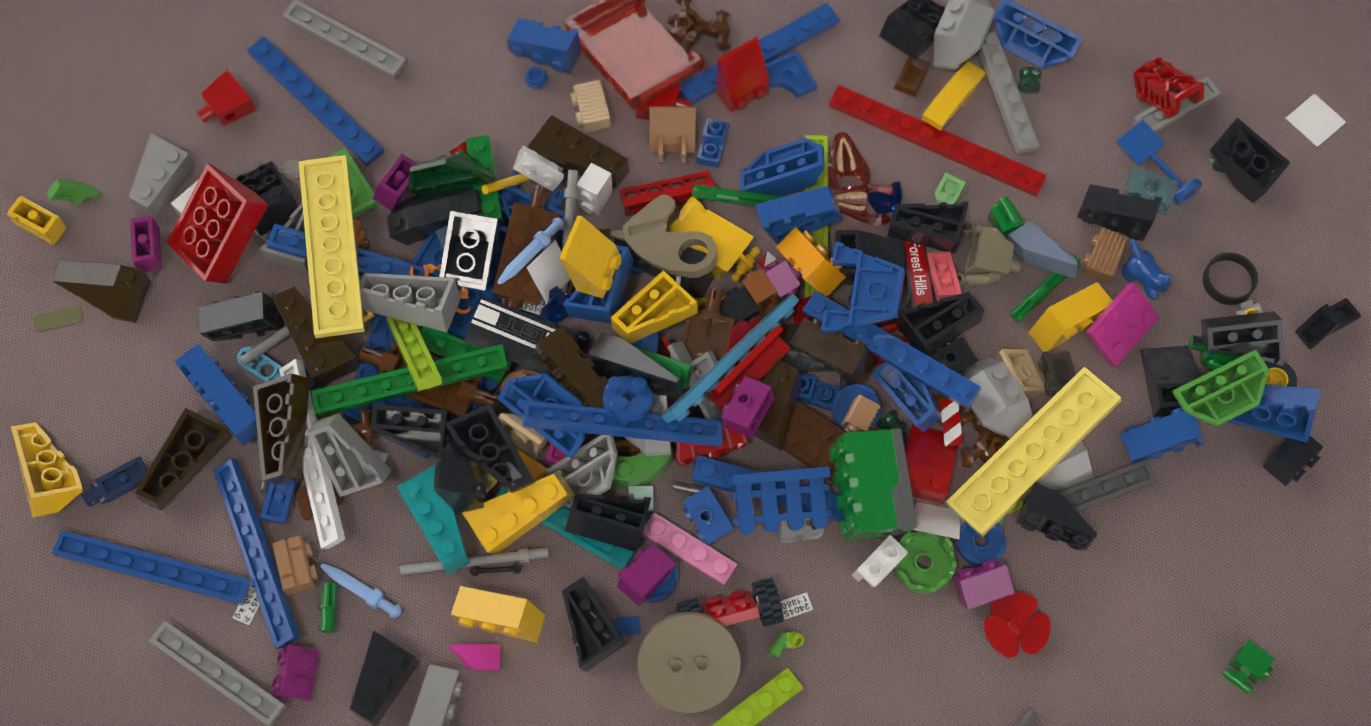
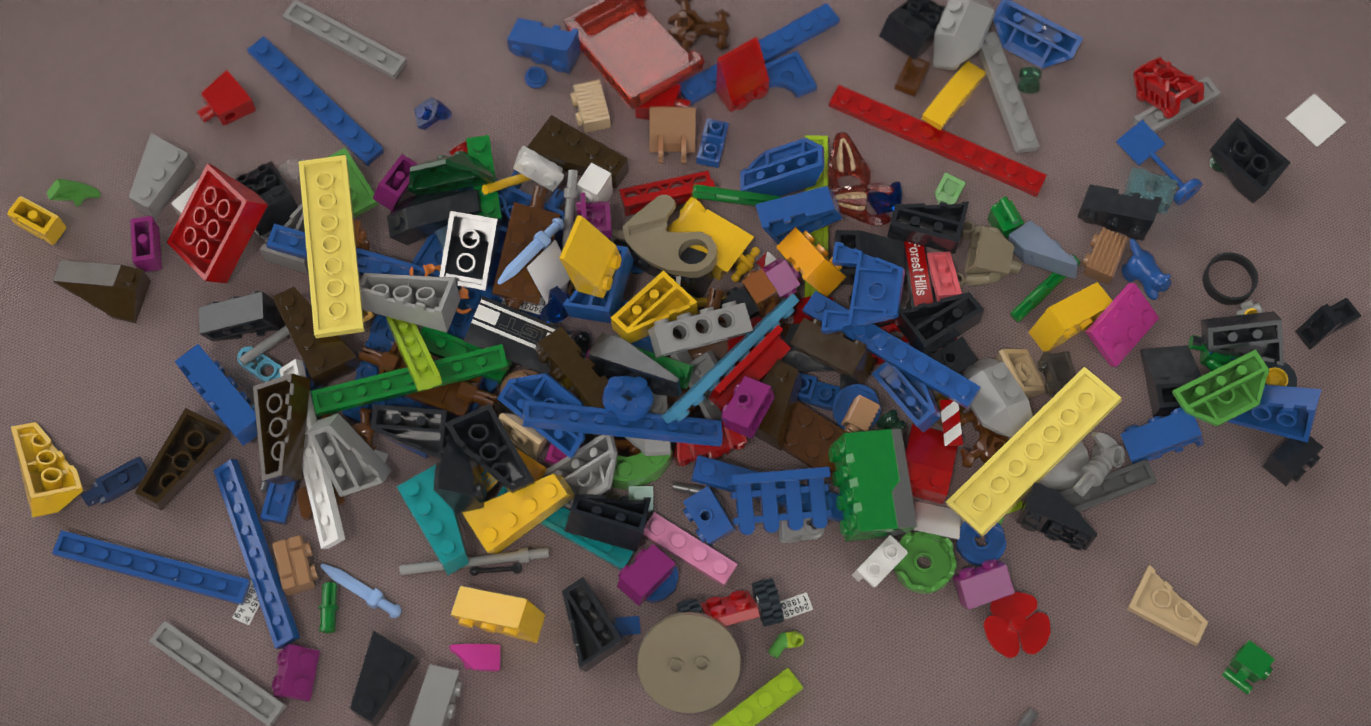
olive sticker [33,306,82,332] -> none
none -> clear blue plate [414,97,452,130]
none -> magenta bracket [576,192,612,238]
none -> light grey brick [648,301,753,358]
none -> light grey piece [1073,432,1125,496]
none -> tan wing [1126,565,1208,646]

